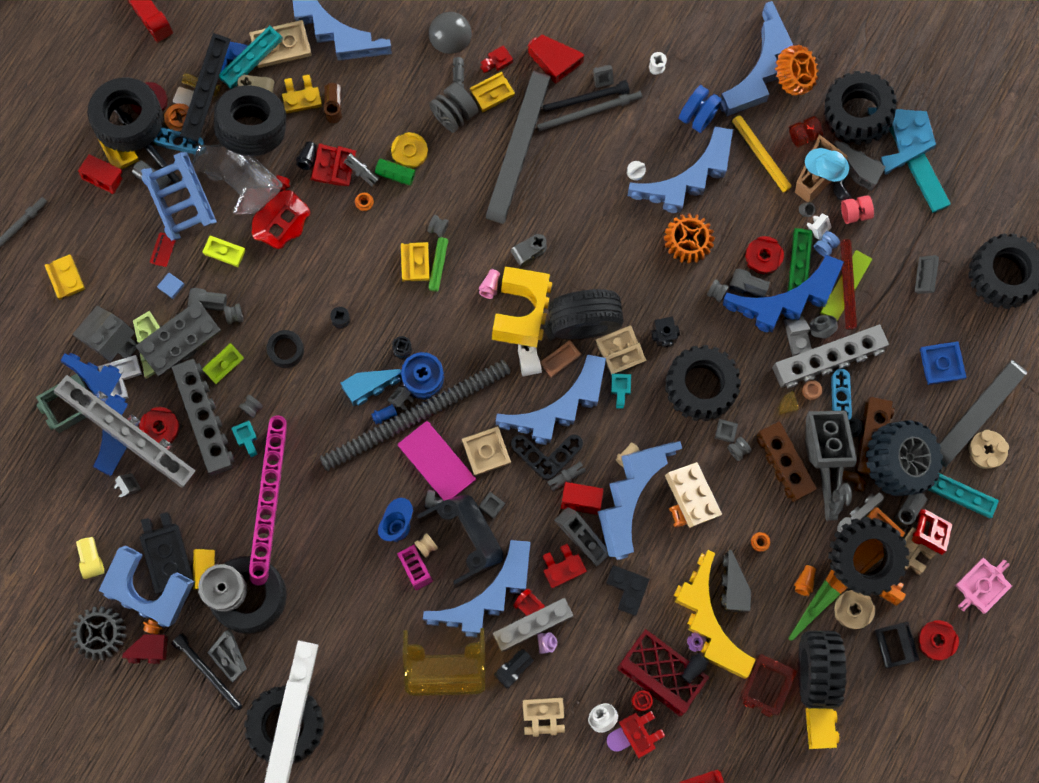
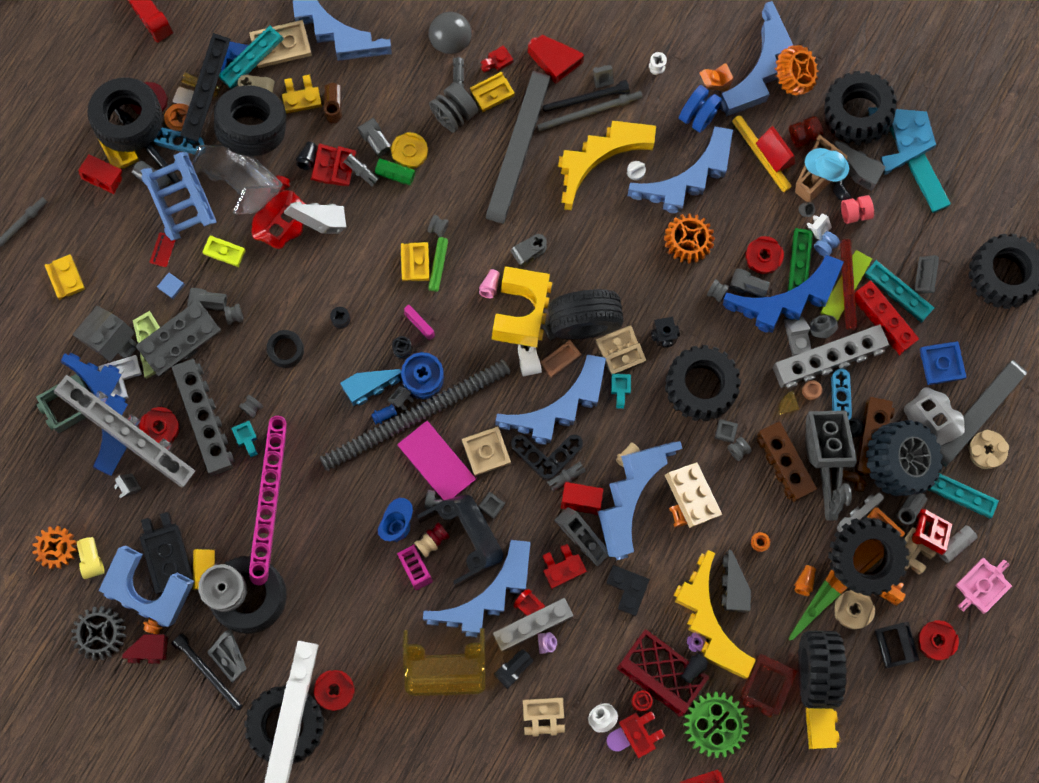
lime plate [202,343,244,384] -> none
orange plate [355,193,374,211] -> none
none -> orange gear [32,526,77,569]
none -> slope [284,202,346,234]
none -> red plate [314,670,355,711]
none -> dark grey piece [357,118,391,157]
none -> dark pink tile [404,304,435,340]
none -> dark red wheel [426,522,450,547]
none -> yellow arch [558,121,656,210]
none -> bright green gear [683,692,749,758]
none -> orange slope [700,63,733,91]
none -> red slope [756,126,795,173]
none -> red brick [852,281,919,356]
none -> teal tile [864,260,934,323]
none -> light grey piece [904,387,965,445]
none -> light grey axle [937,525,978,563]

